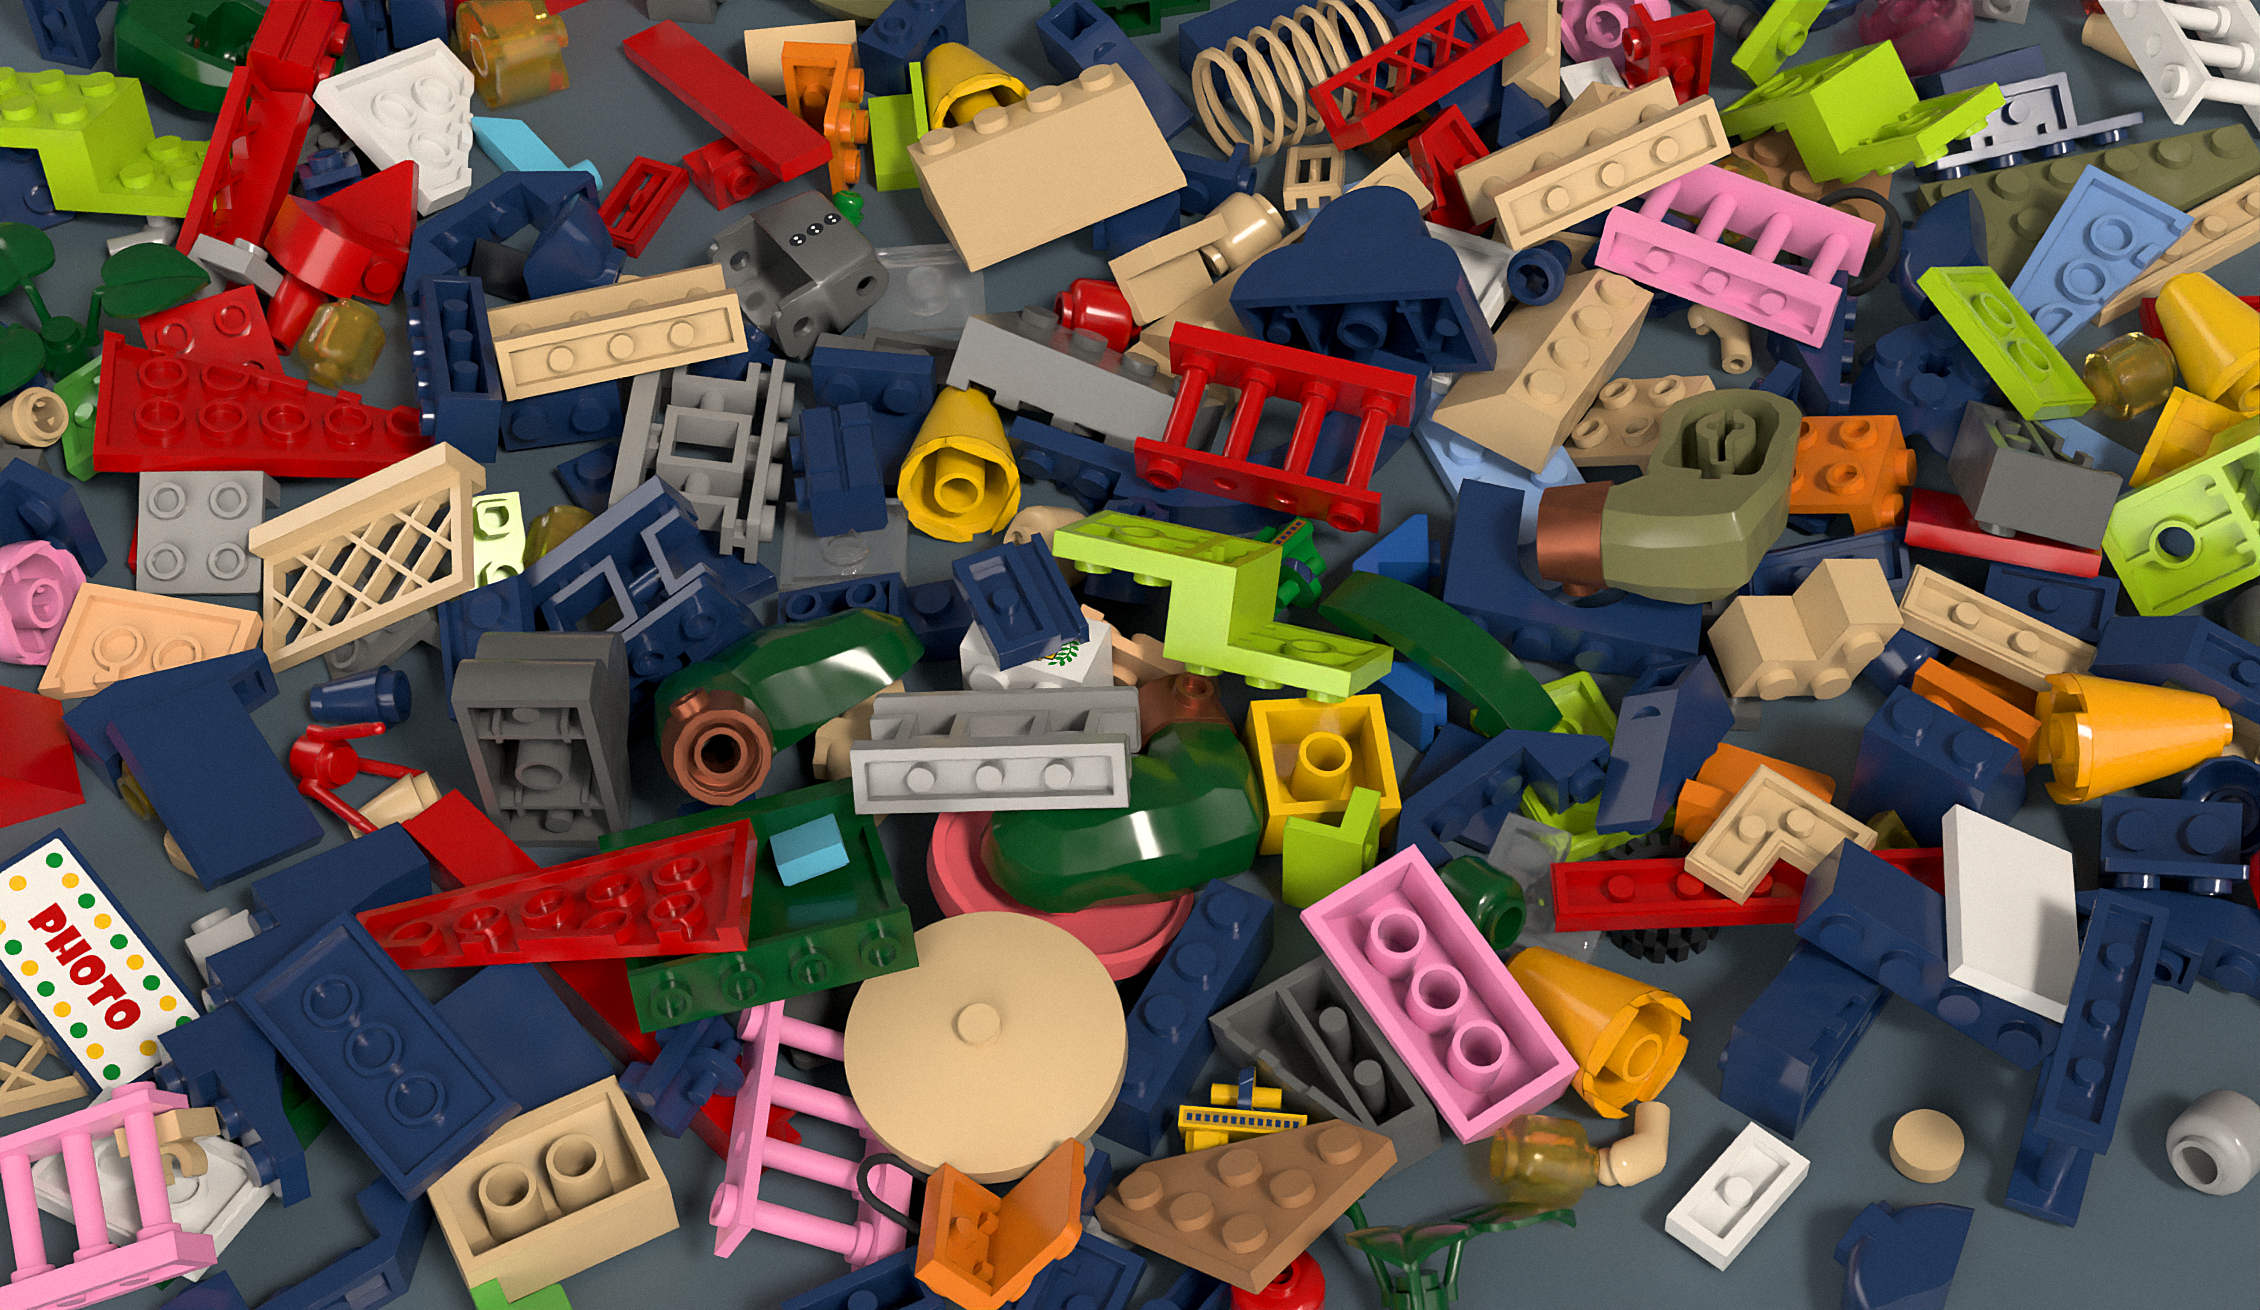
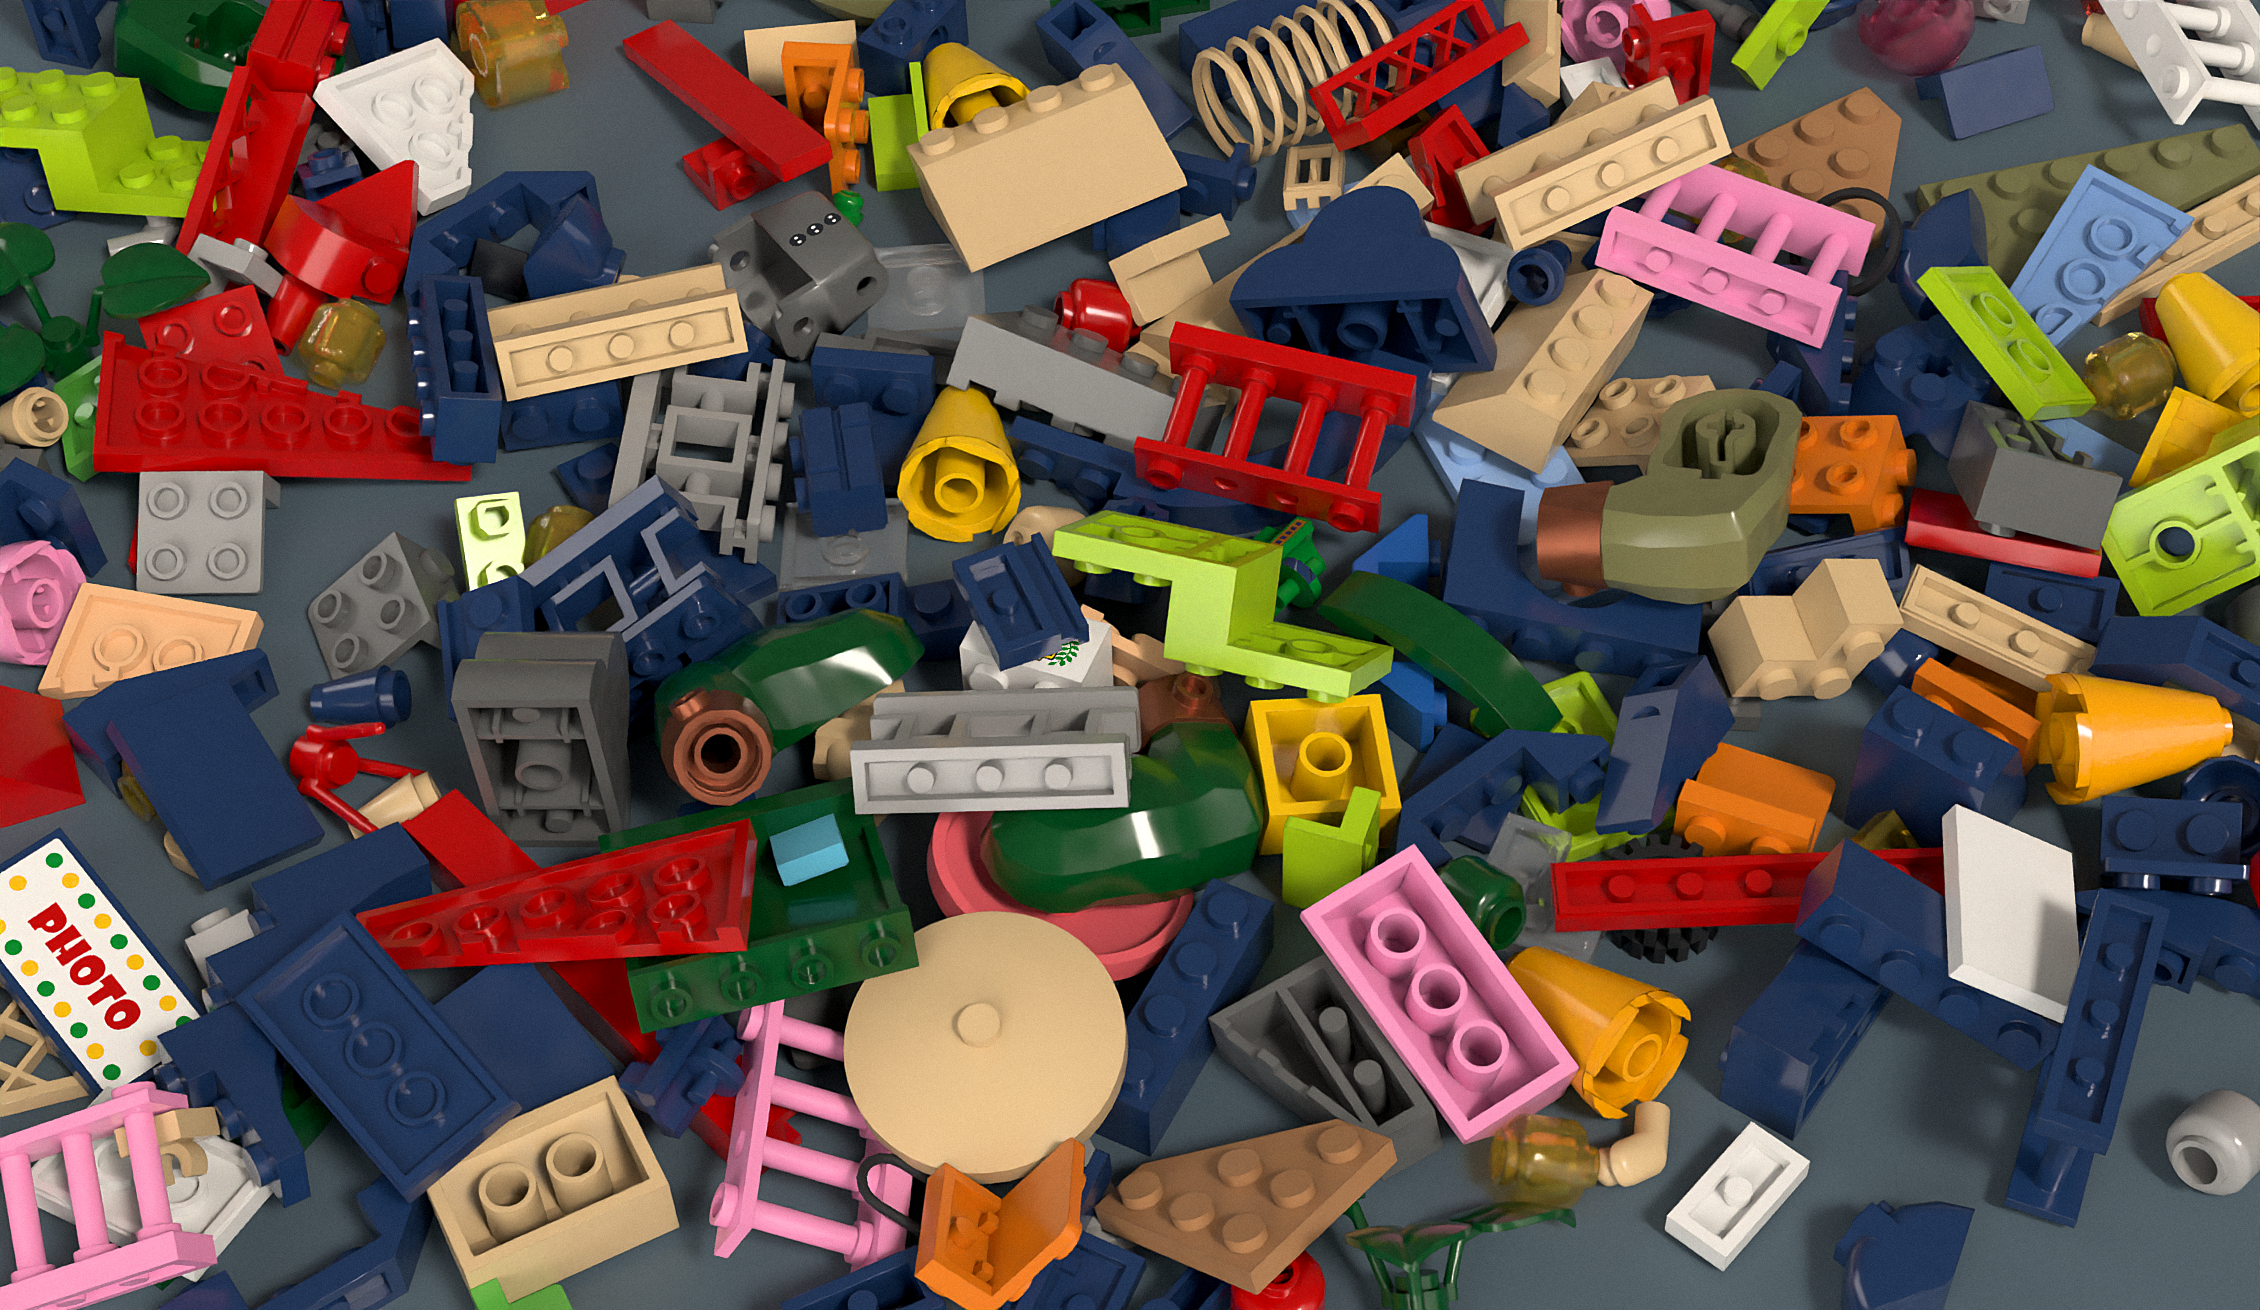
tan fence [249,441,486,674] -> none
medium azure piece [471,117,603,192] -> none
red tile [597,155,690,259] -> none
yellow hips [1178,1066,1308,1154] -> none
tan head [1198,192,1285,276] -> none
tan tile [1684,764,1878,906] -> none
tan arm [1687,304,1752,374] -> none
lime bracket [1718,39,2006,185] -> none
tan tile [1889,1109,1964,1183] -> none
bracket [1913,71,2146,182] -> none

